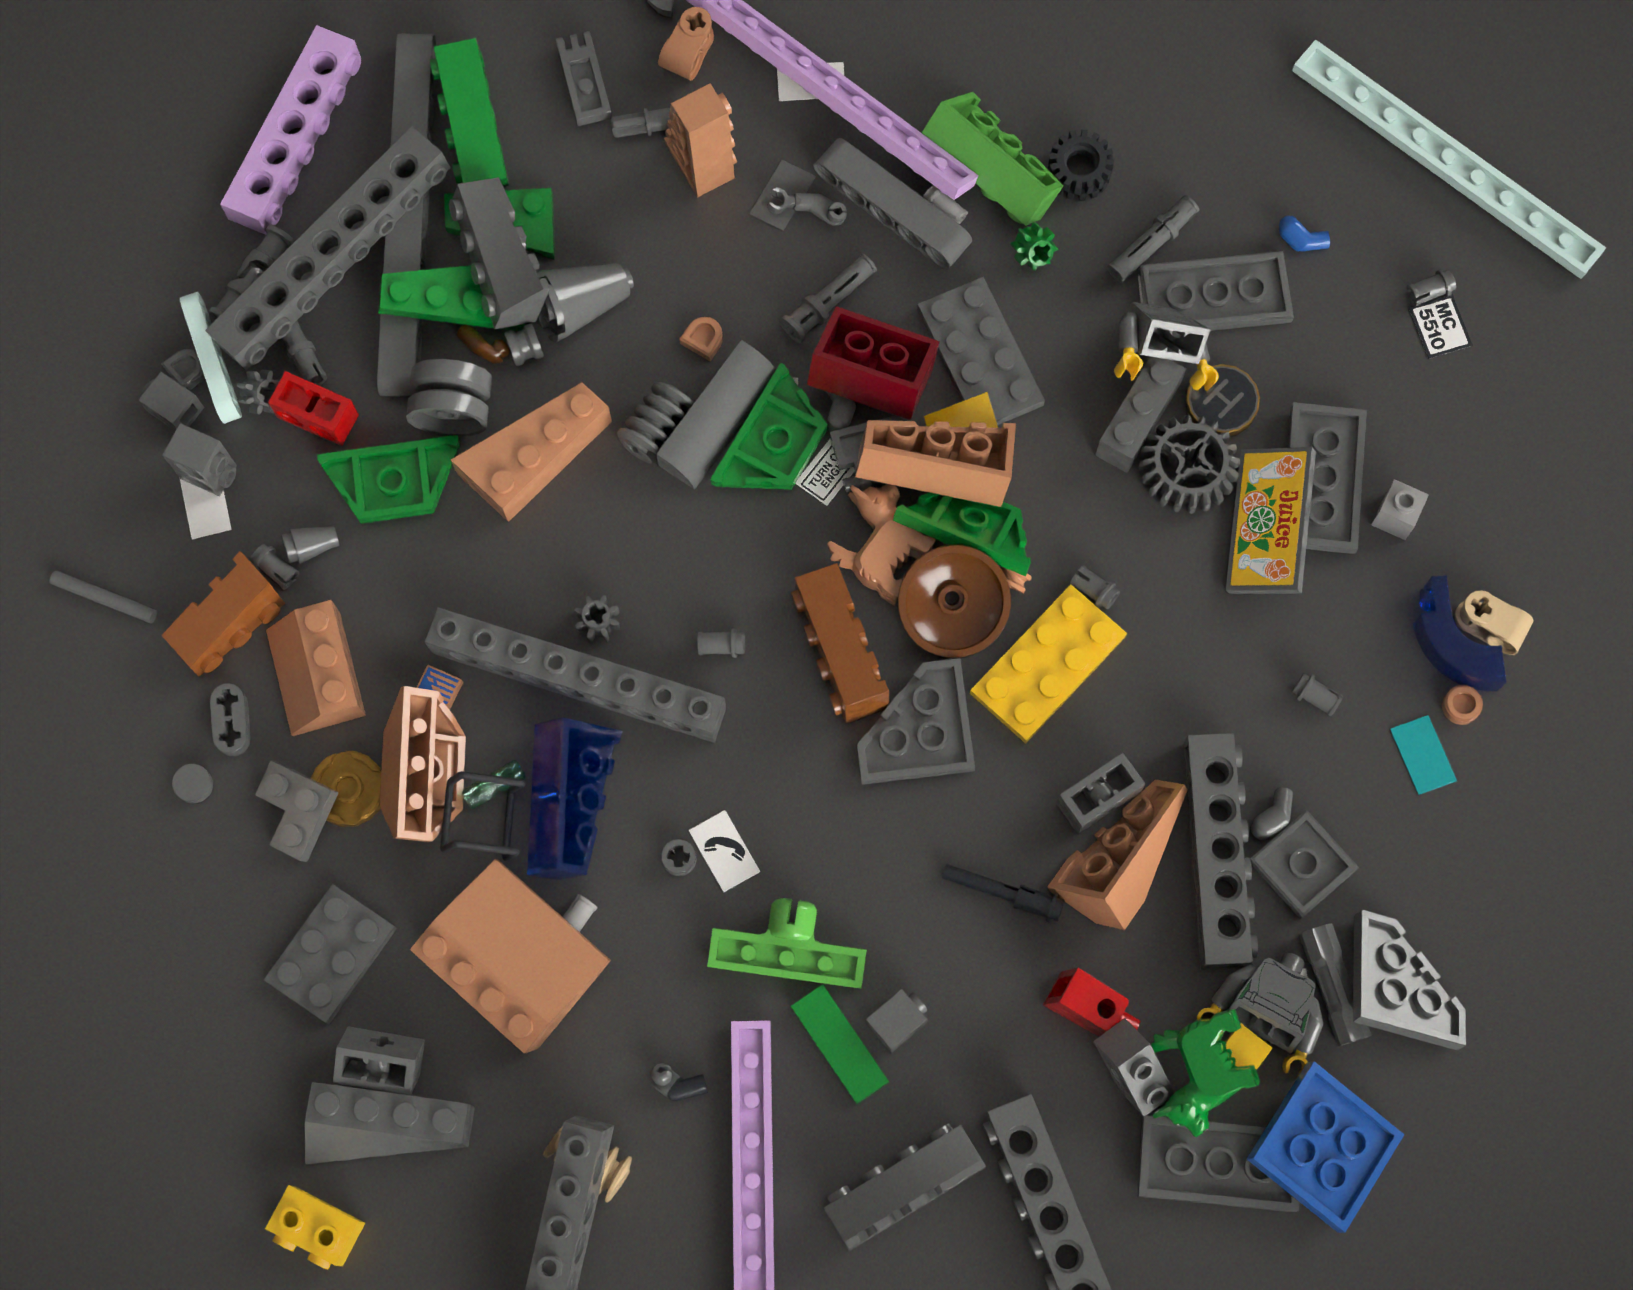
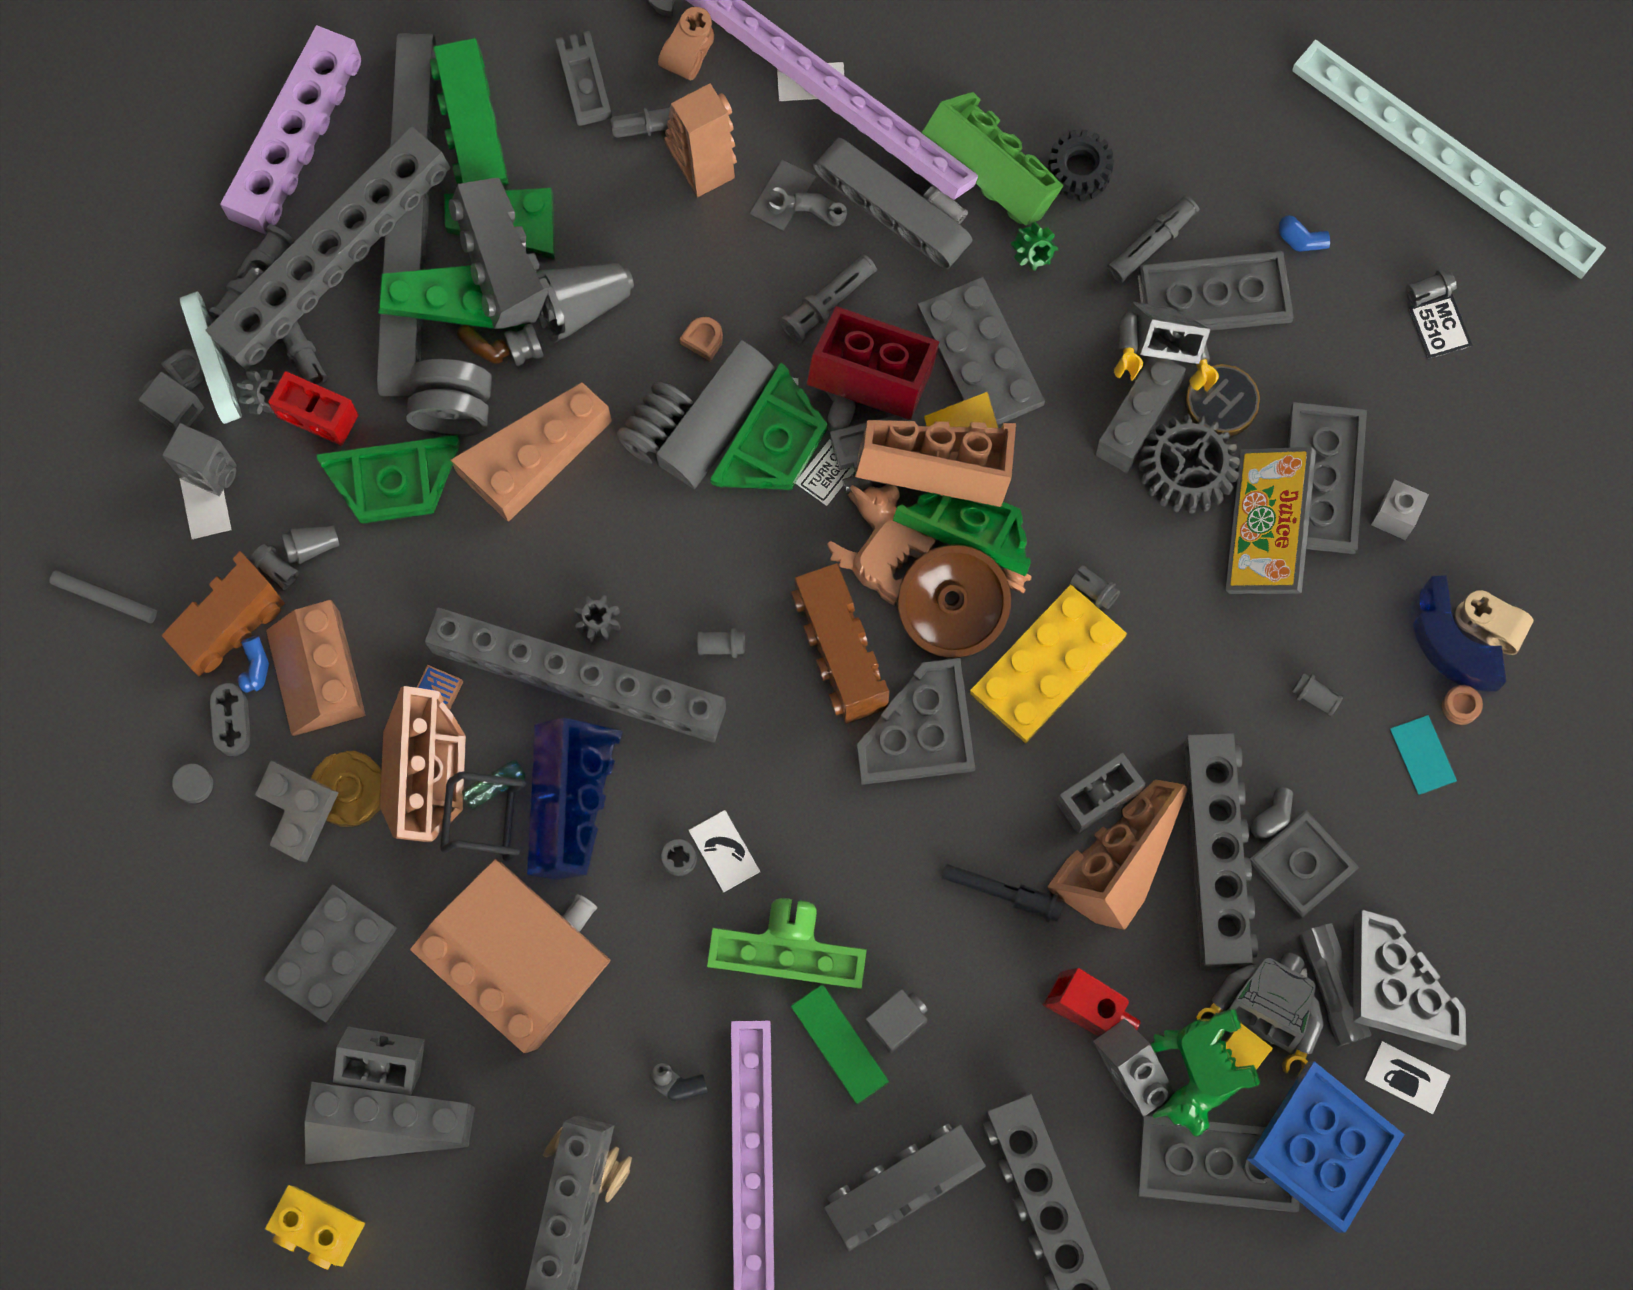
none -> blue arm [238,635,269,693]
none -> white sticker [1365,1041,1450,1114]

